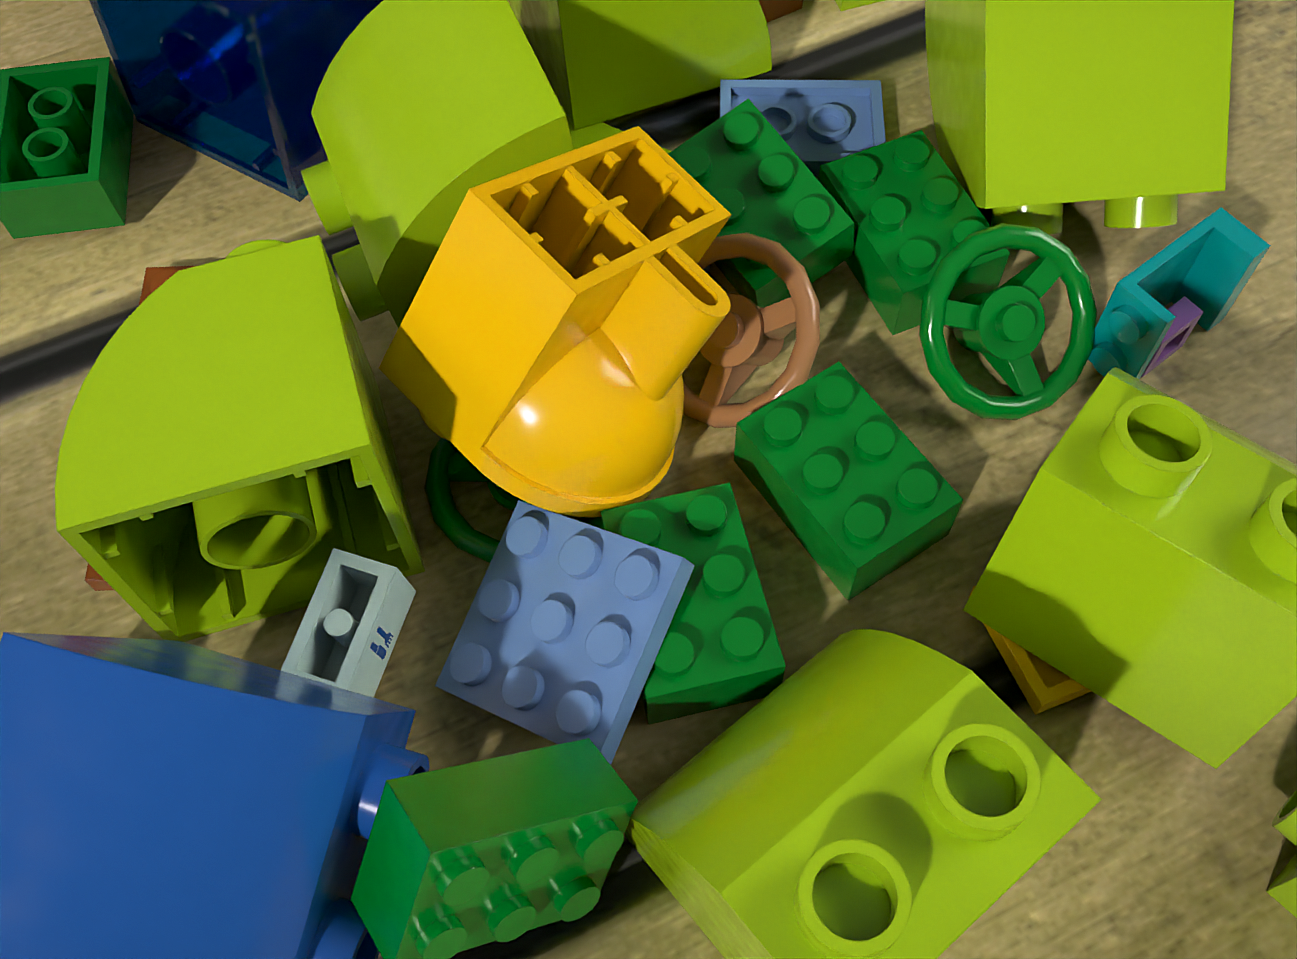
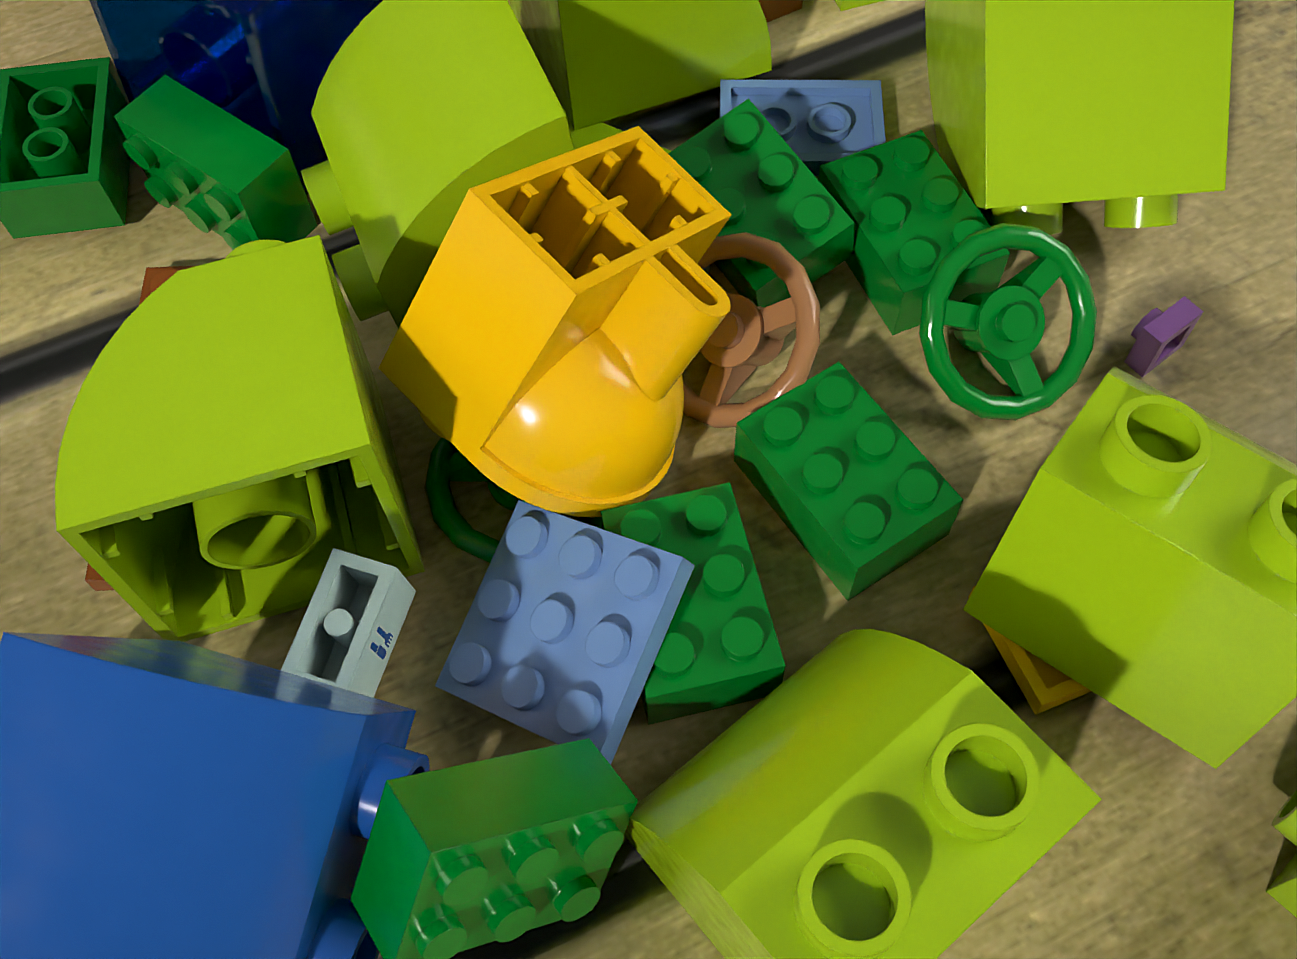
teal panel [1088,207,1271,379] -> none
none -> green brick [114,75,318,250]

